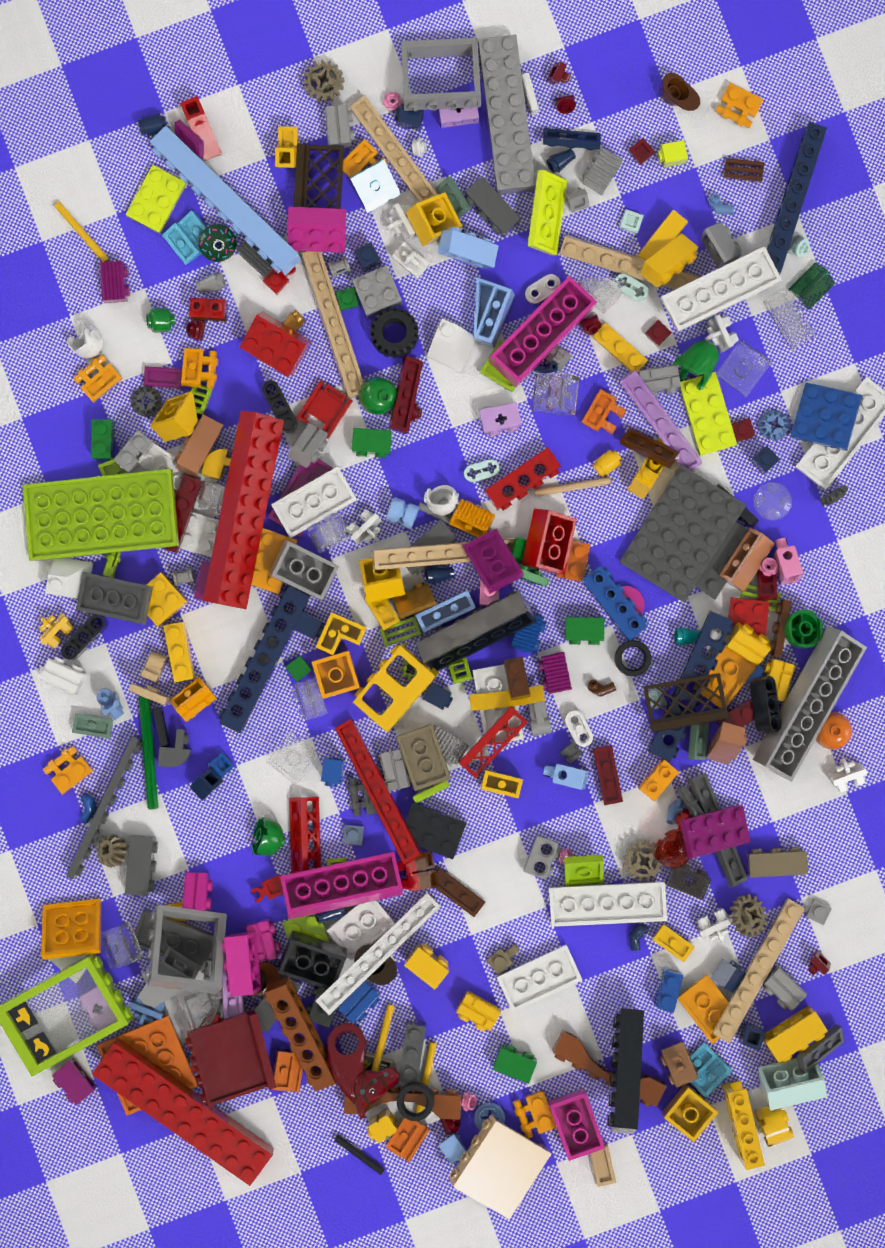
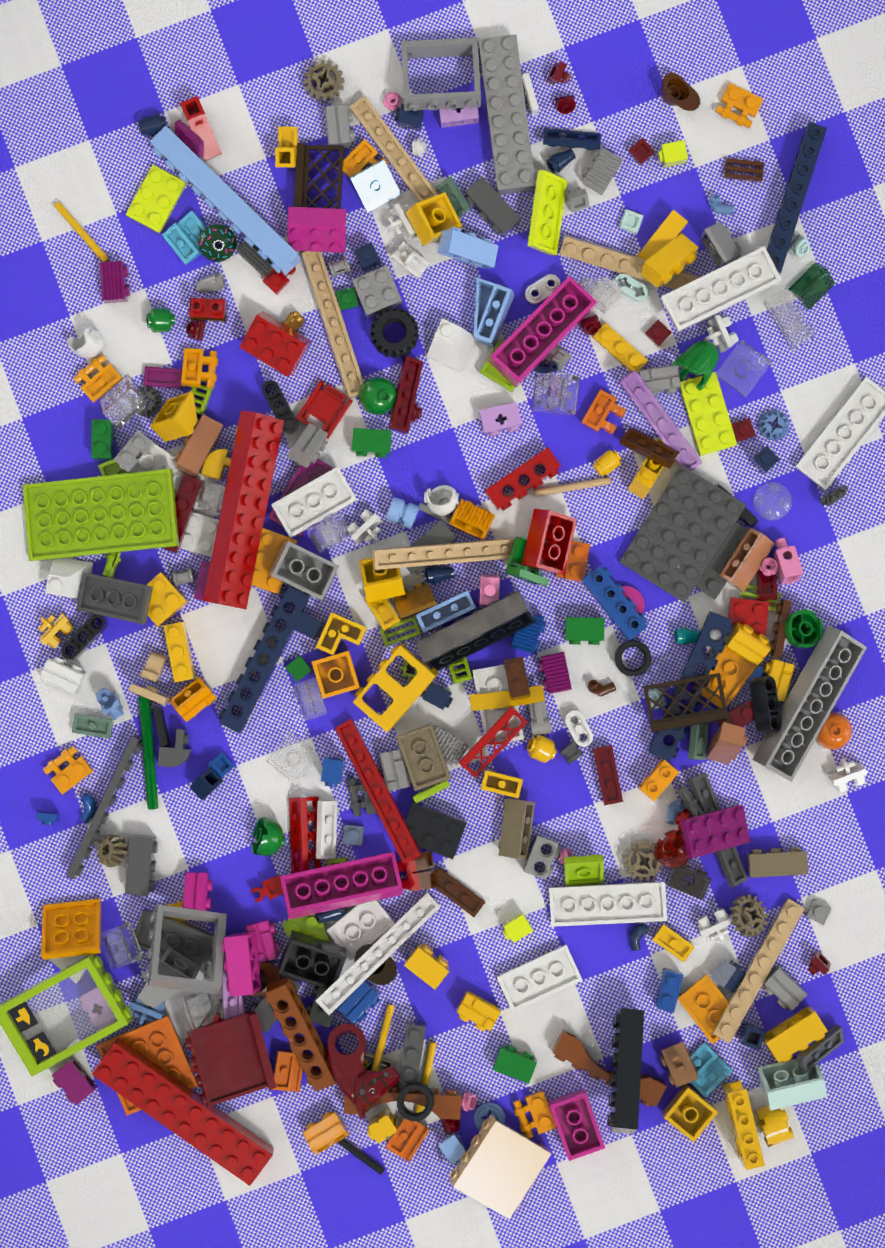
magenta plate [462,529,524,594] -> none
light aqua beam [464,460,499,483] -> none
dark tan plate [486,943,520,975] -> none
light blue torso [543,764,589,790] -> none
tan tile [590,1144,616,1187] -> none
blue plate [790,382,862,451] -> none
none -> blue plate [36,811,60,825]
none -> clear slope [100,374,147,429]
none -> light orange brick [302,1112,350,1155]
none -> white plate [316,800,337,859]
none -> dark tan brick [498,798,535,859]
none -> neon yellow brick [502,912,533,943]
none -> yellow head [527,735,557,763]

